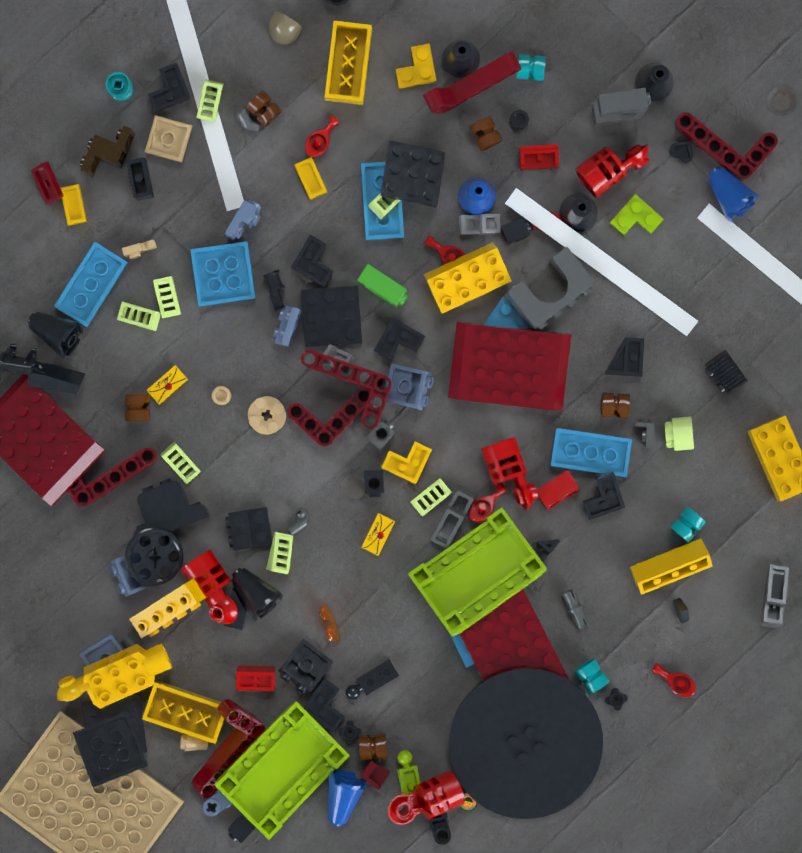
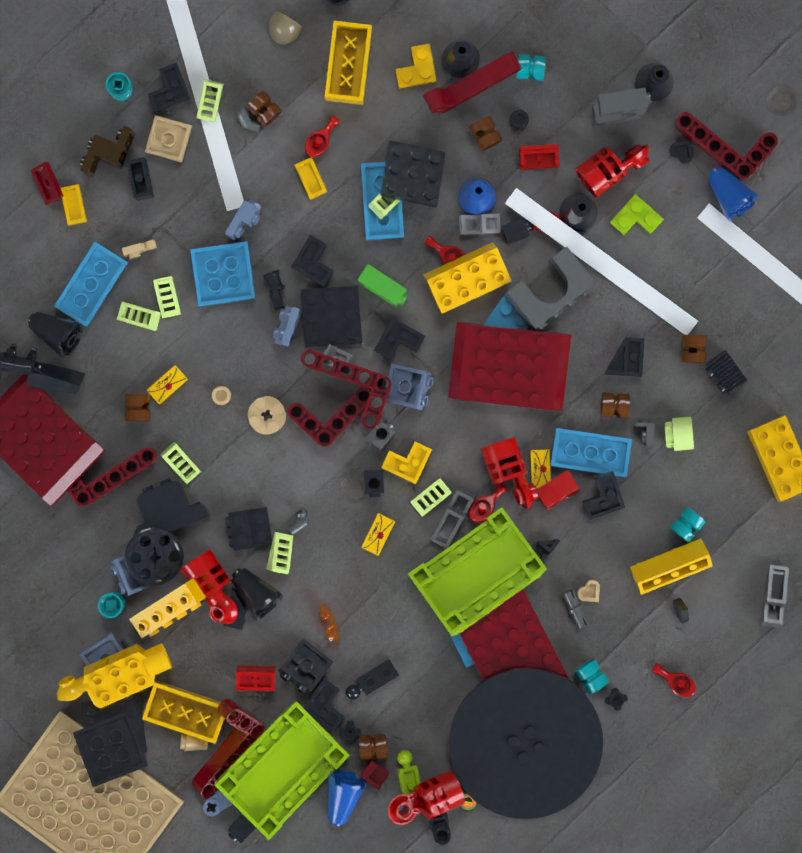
none -> teal wheel [98,592,126,618]
none -> yellow tile [530,449,551,488]
none -> tan tile [577,579,600,602]
none -> reddish brown wheel [681,335,707,363]

